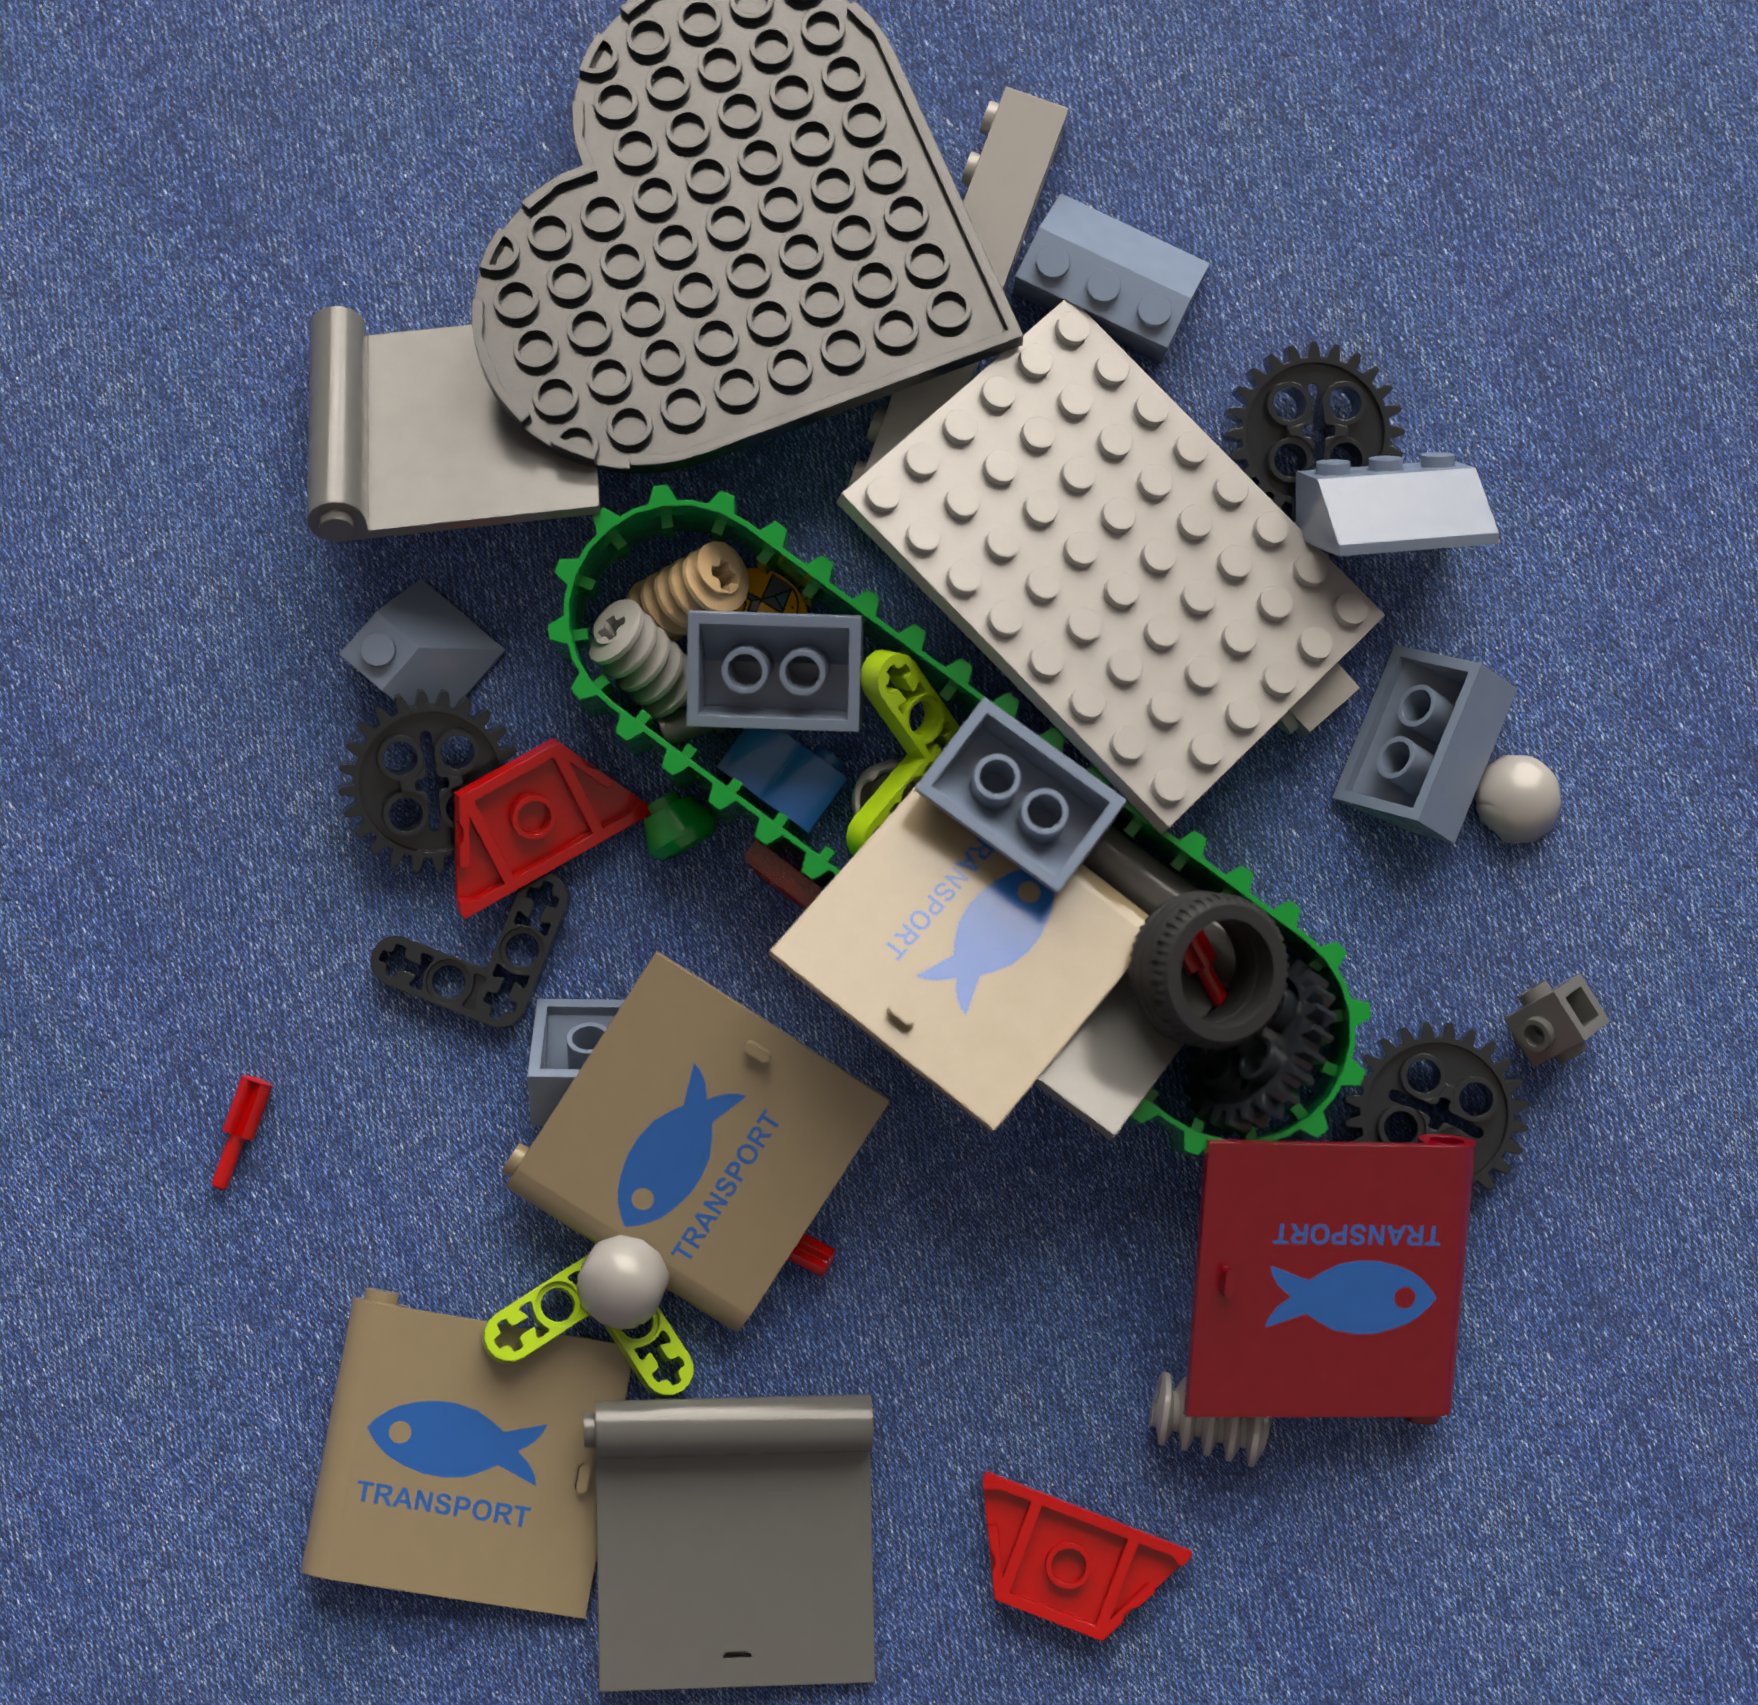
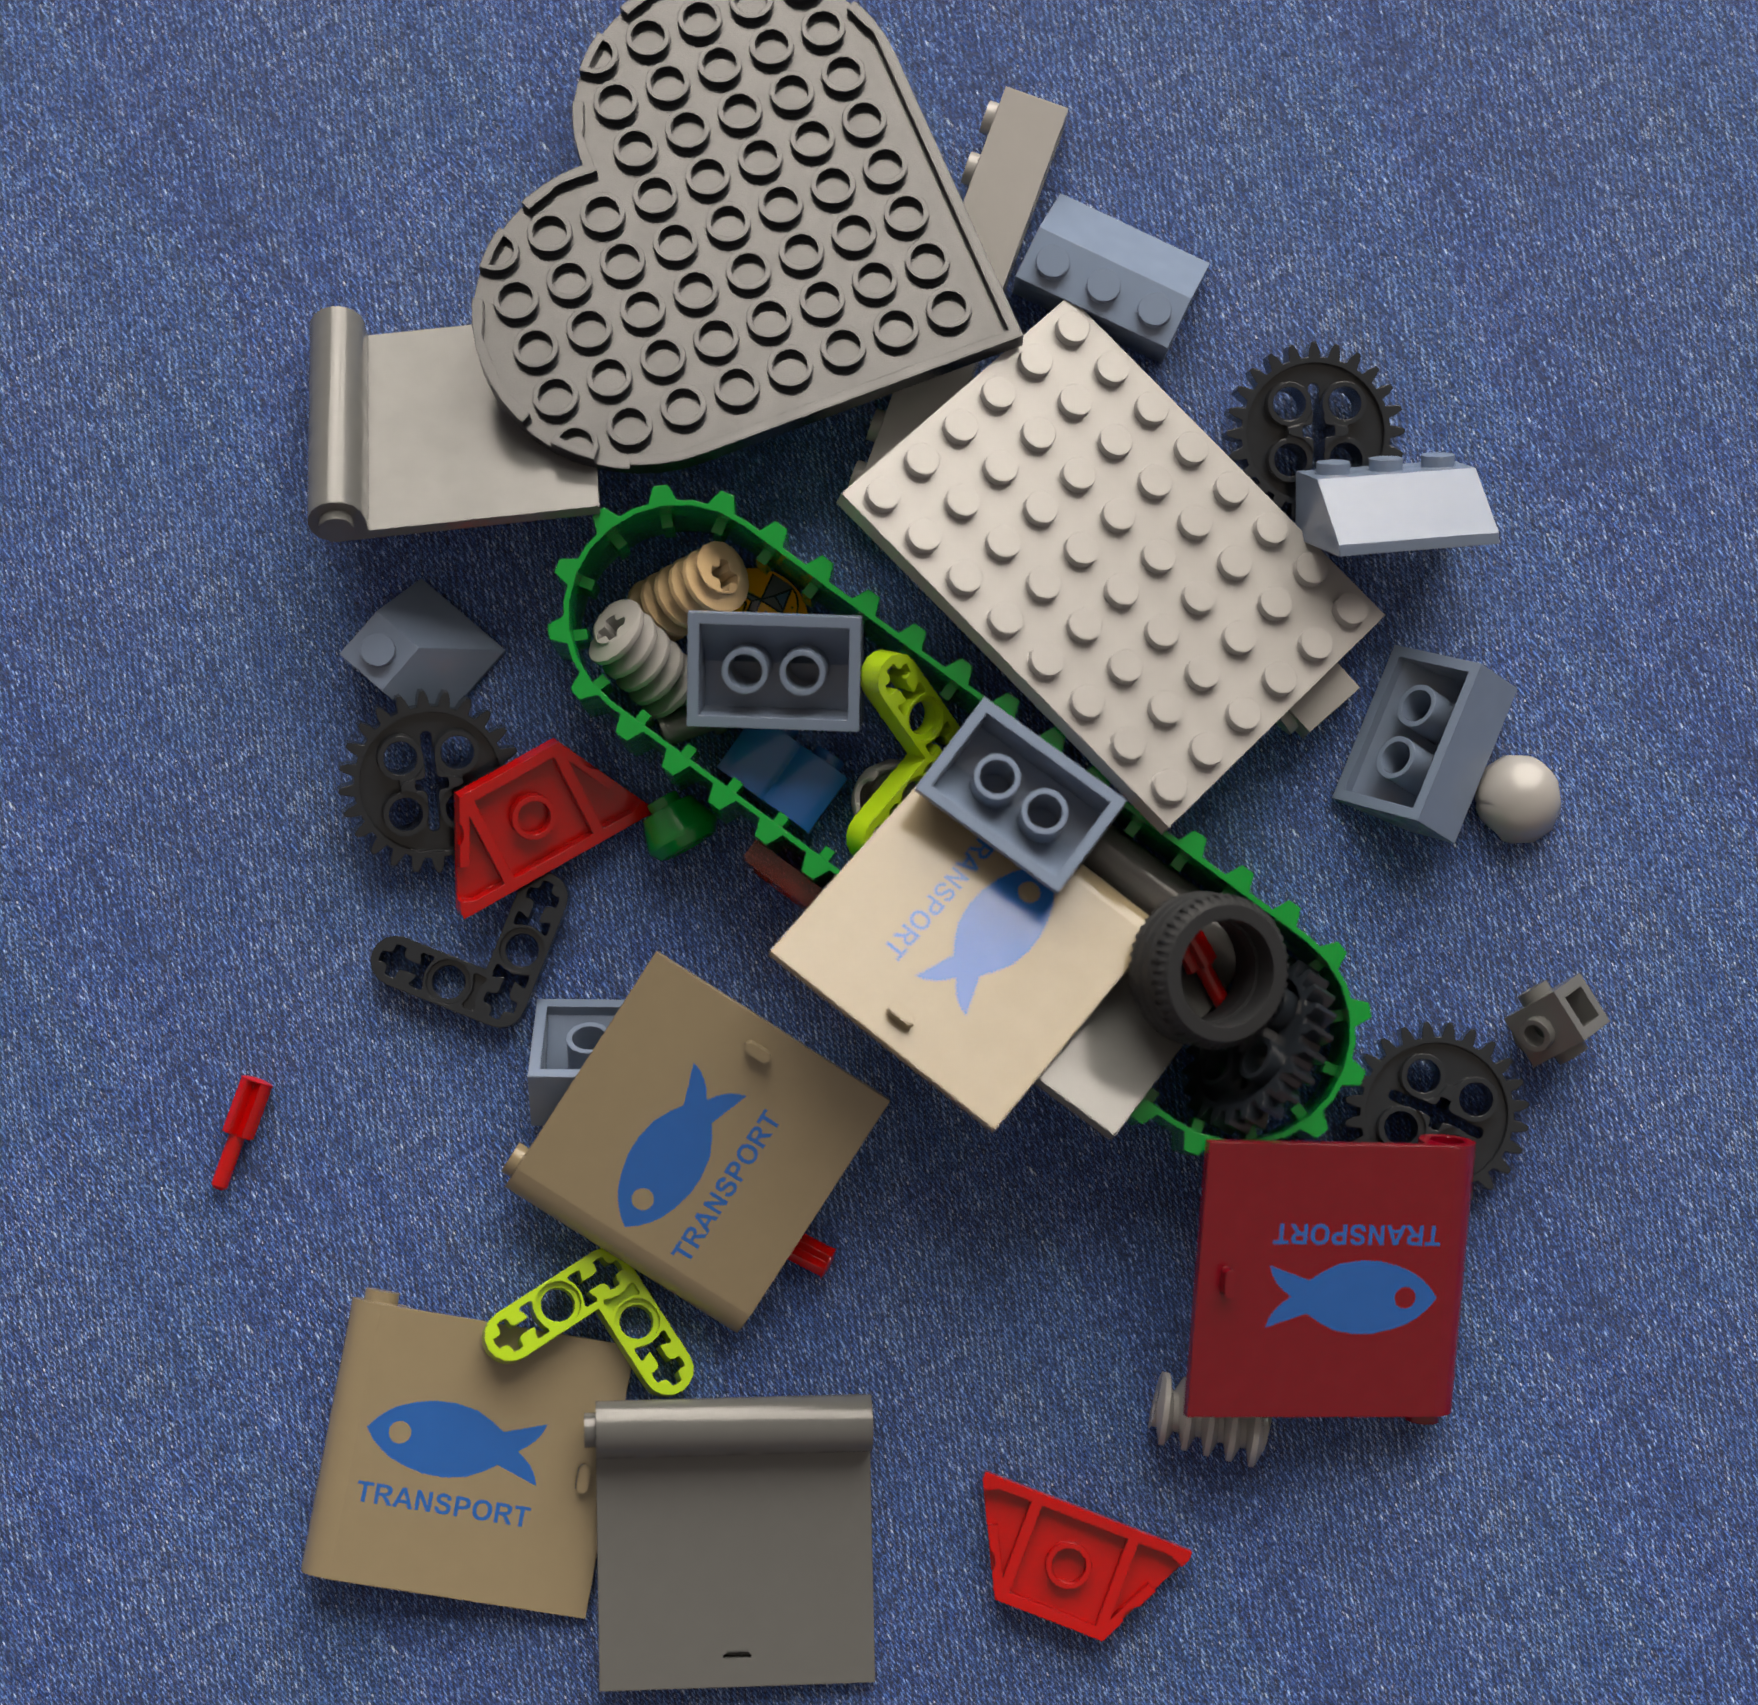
light grey hair [577,1235,669,1330] -> none

